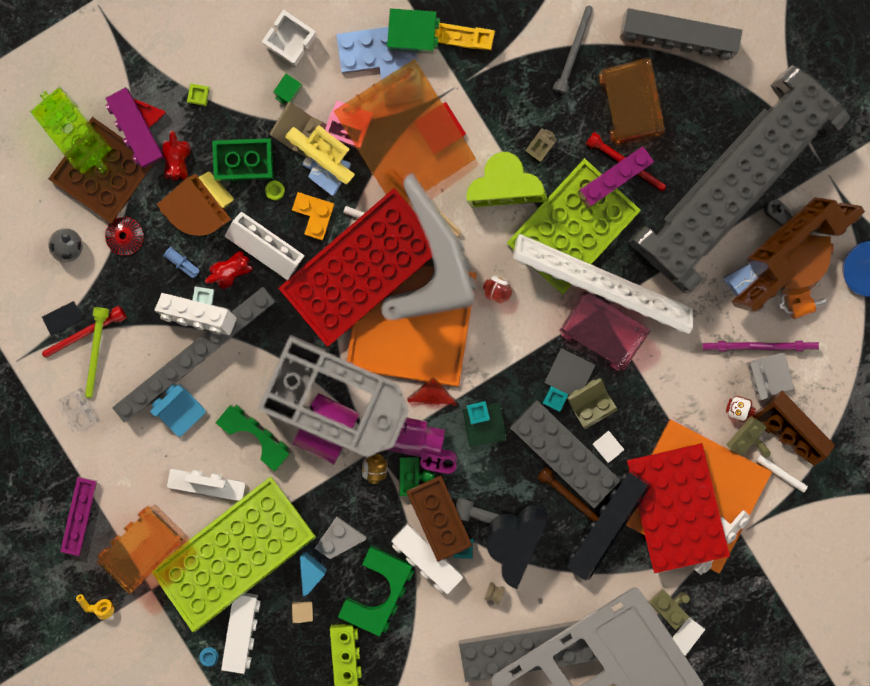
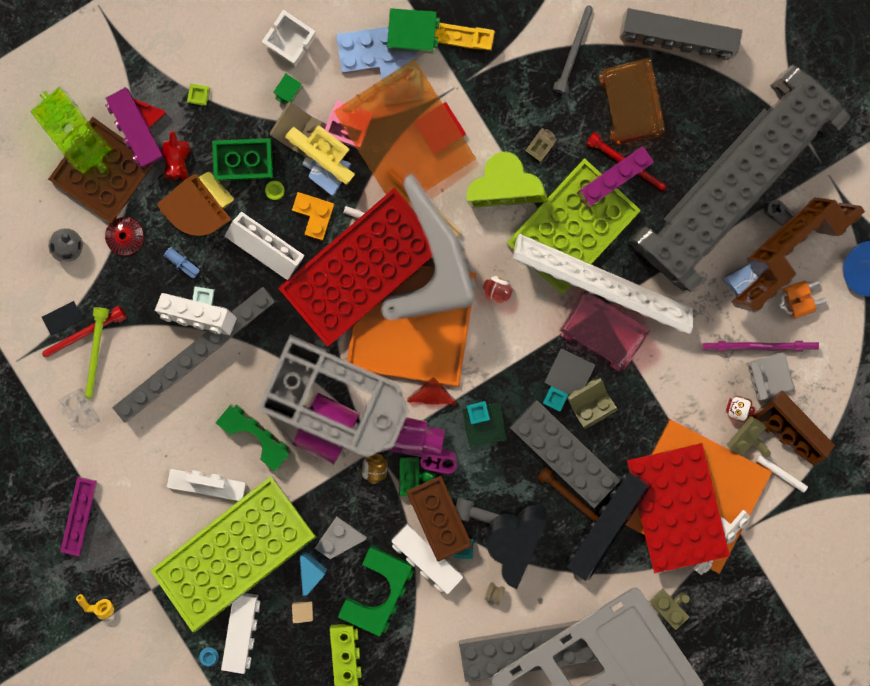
clear orange windscreen [97,504,188,595] -> none
dark azure bracket [150,384,206,436] -> none
red animal [205,251,253,289] -> none
white sticker [593,431,624,463] -> none
white sticker [673,617,705,656] -> none
dark orange brick [781,235,834,295] -> none

